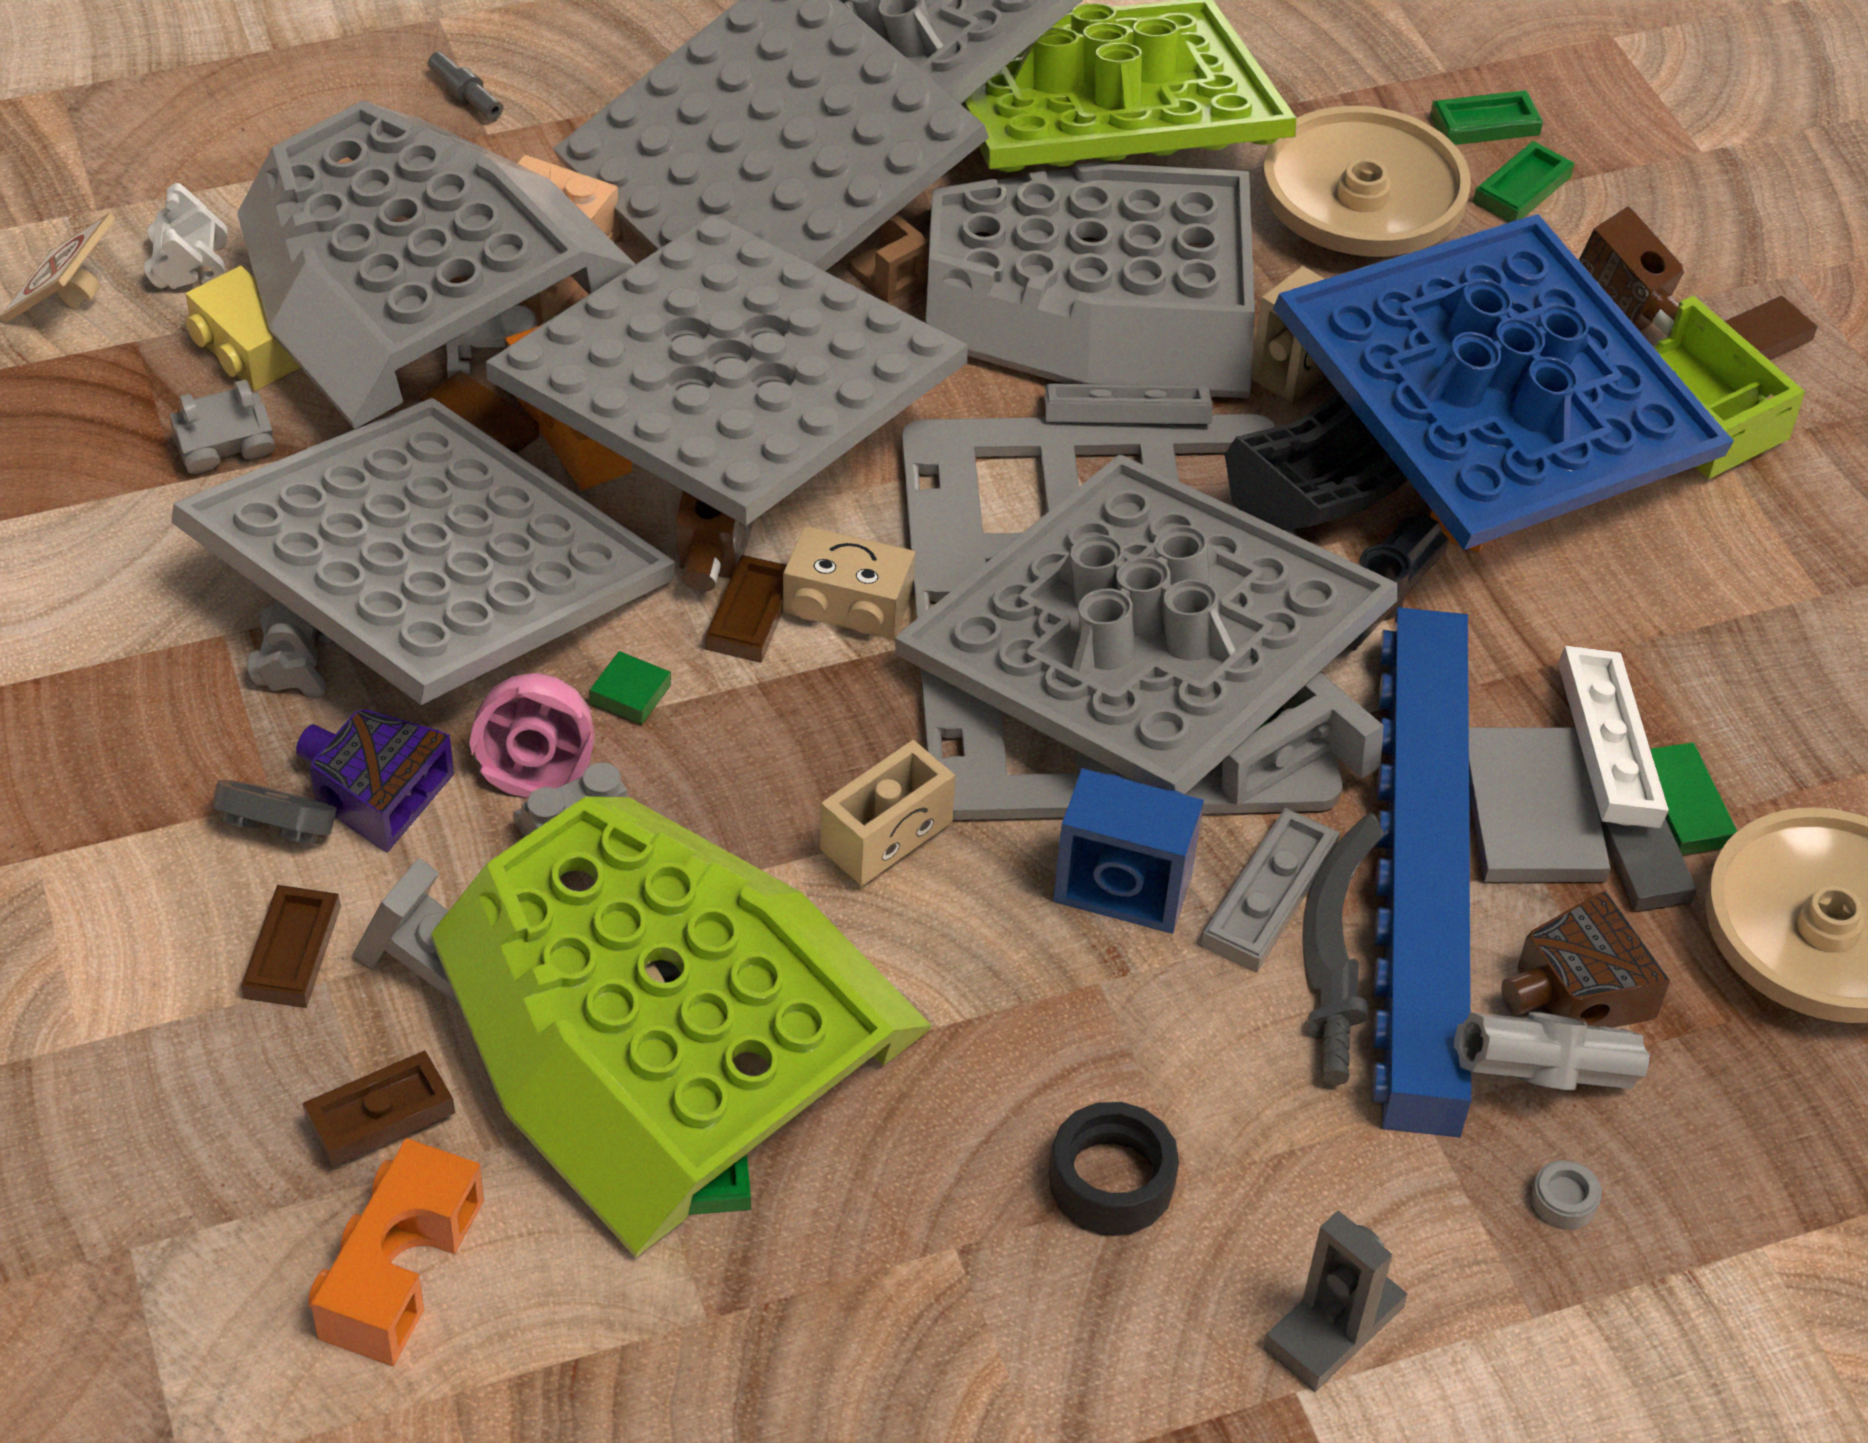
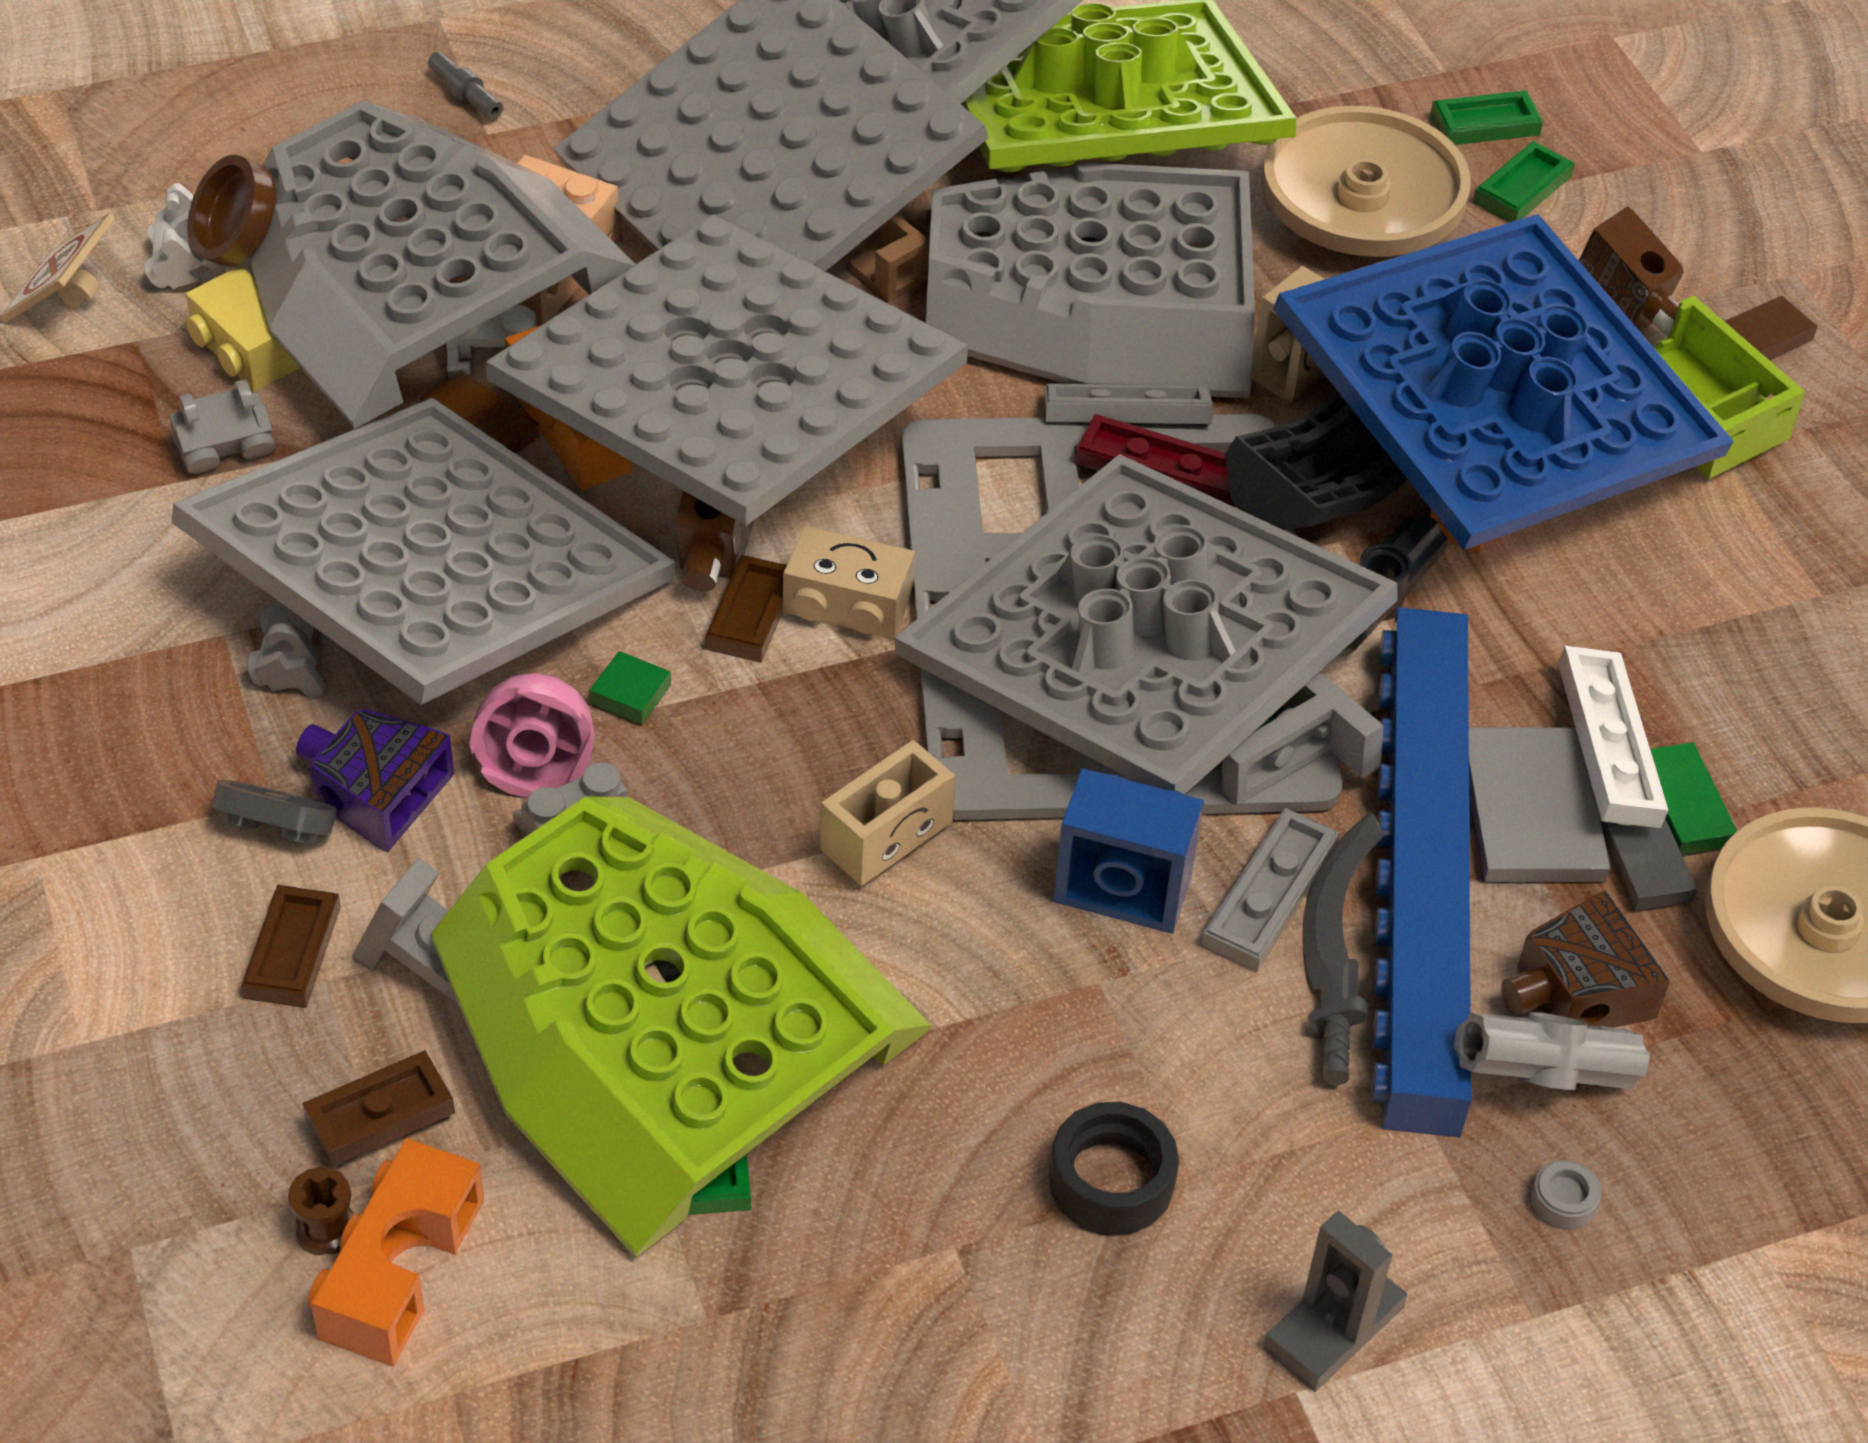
none -> reddish brown piece [187,155,276,267]
none -> reddish brown bush [288,1167,354,1256]
none -> dark red tile [1075,414,1236,508]

